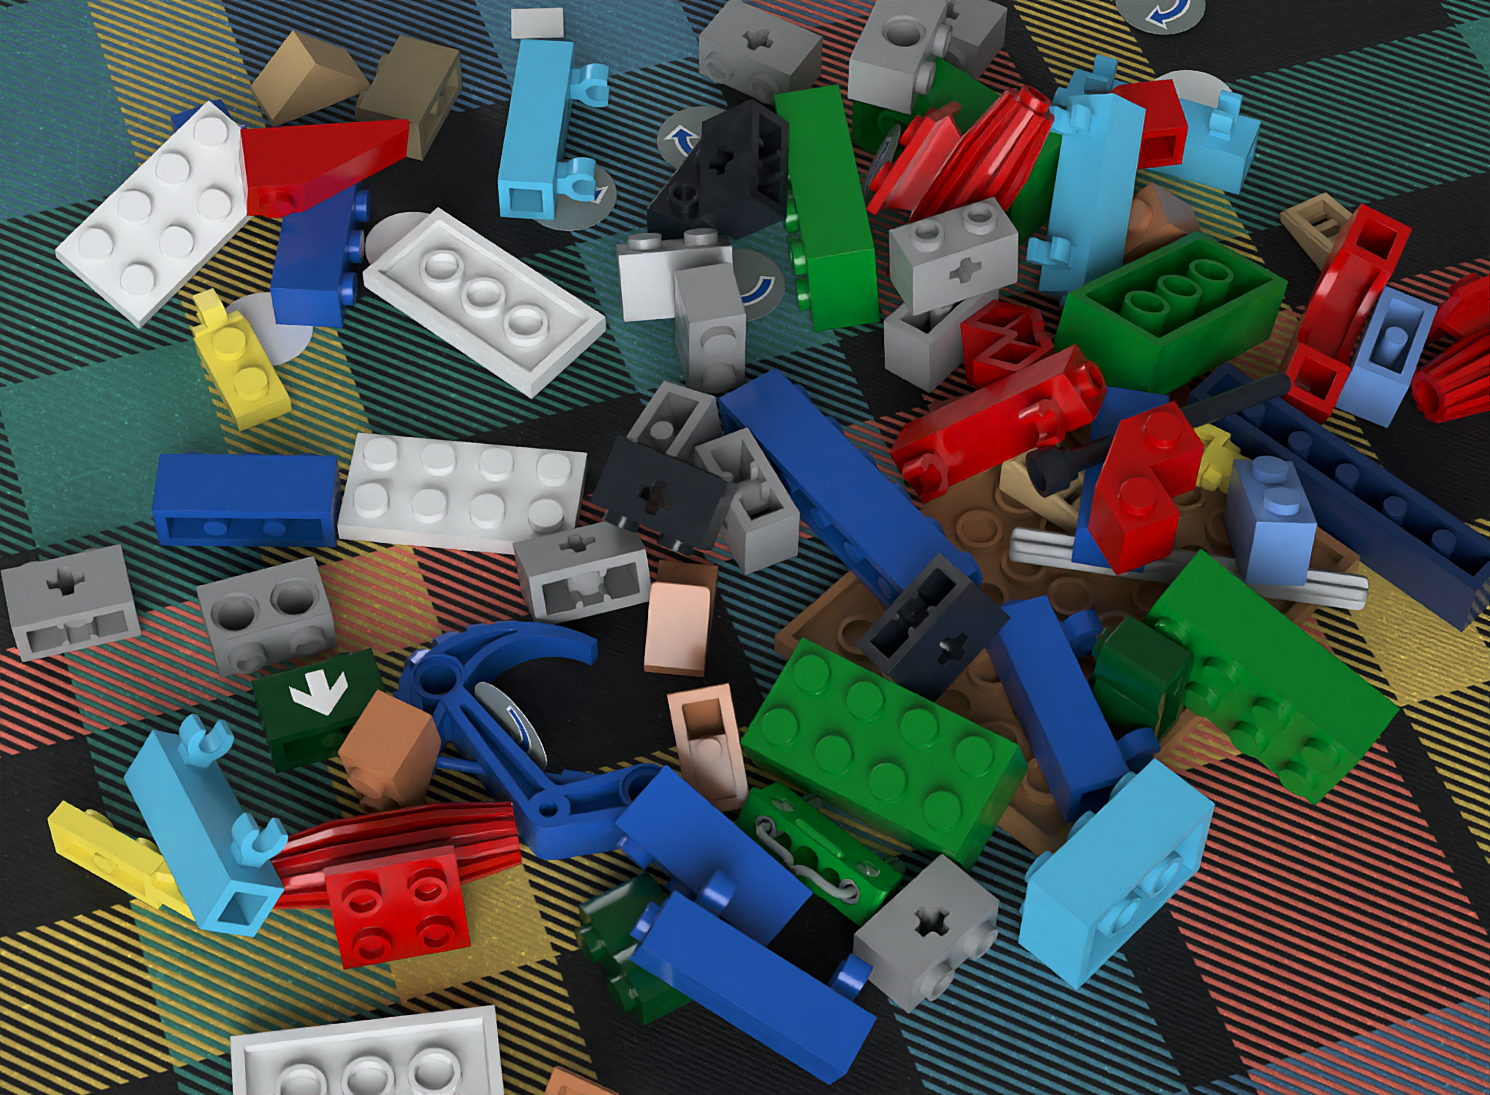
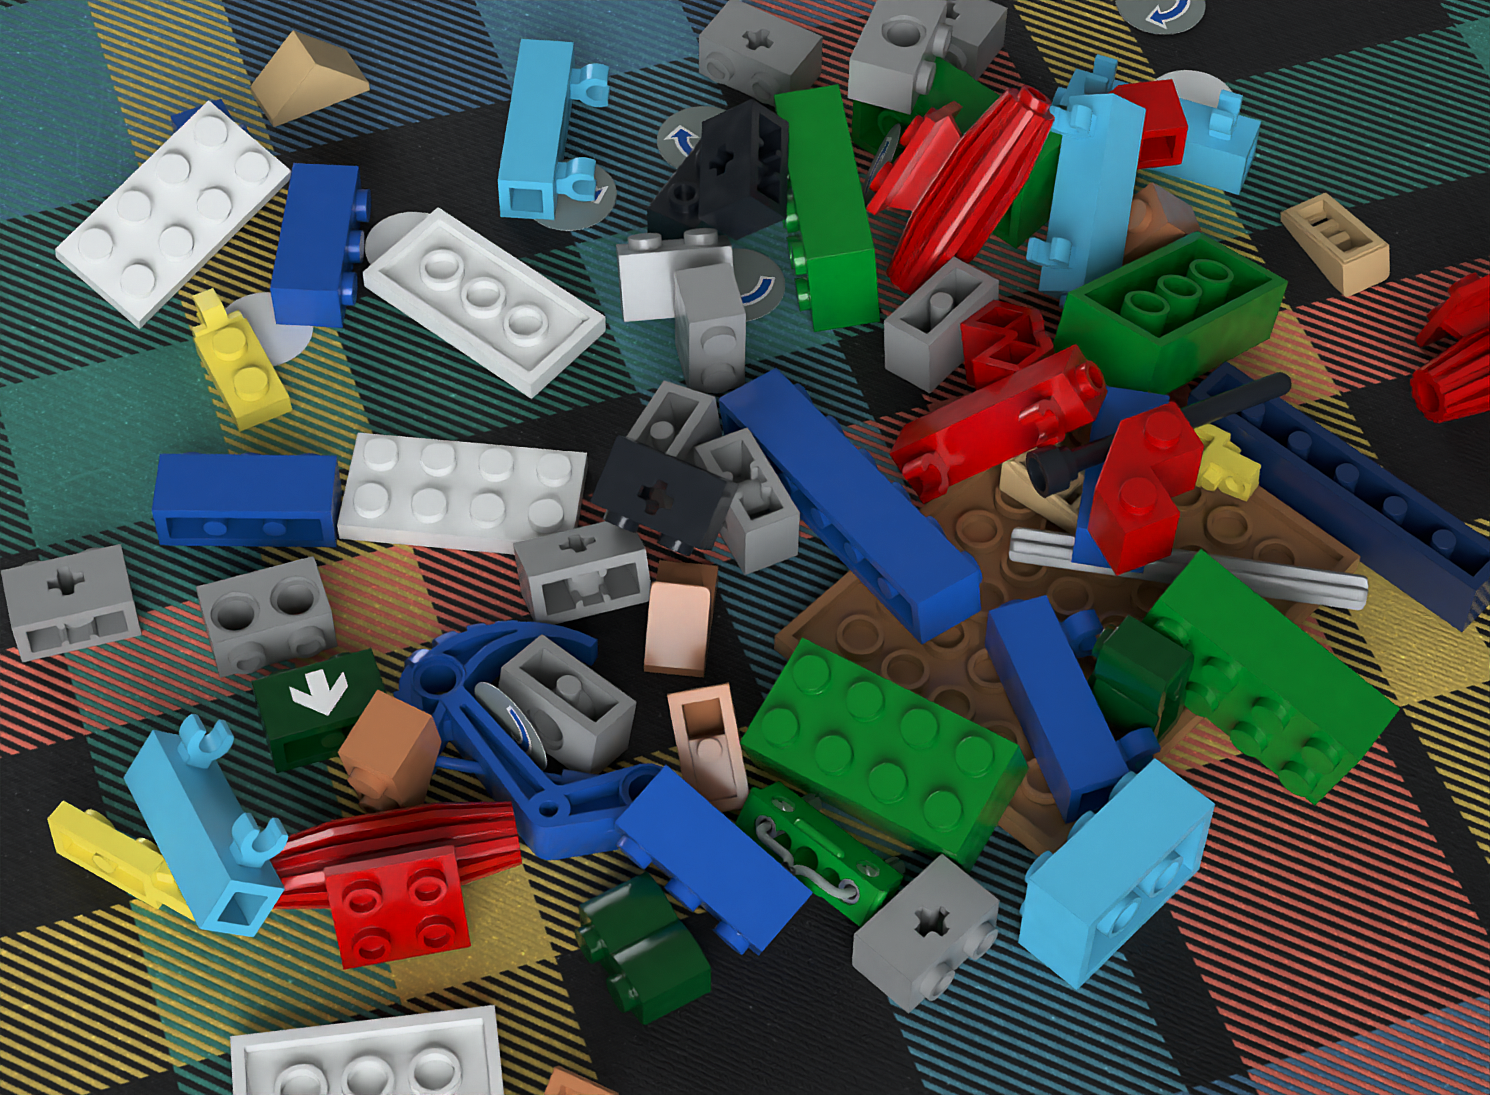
red slope [239,119,410,218] -> none
dark tan brick [355,35,463,161] -> none
white sticker [511,8,564,39] -> none
blue brick [629,869,877,1085] -> none
black brick [855,553,1011,703] -> none
light grey brick [889,197,1018,316] -> none
medium blue brick [1223,456,1317,586] -> none
red arch [1276,203,1412,426] -> none
medium blue brick [1335,286,1438,428] -> none
none -> light grey brick [498,634,637,774]

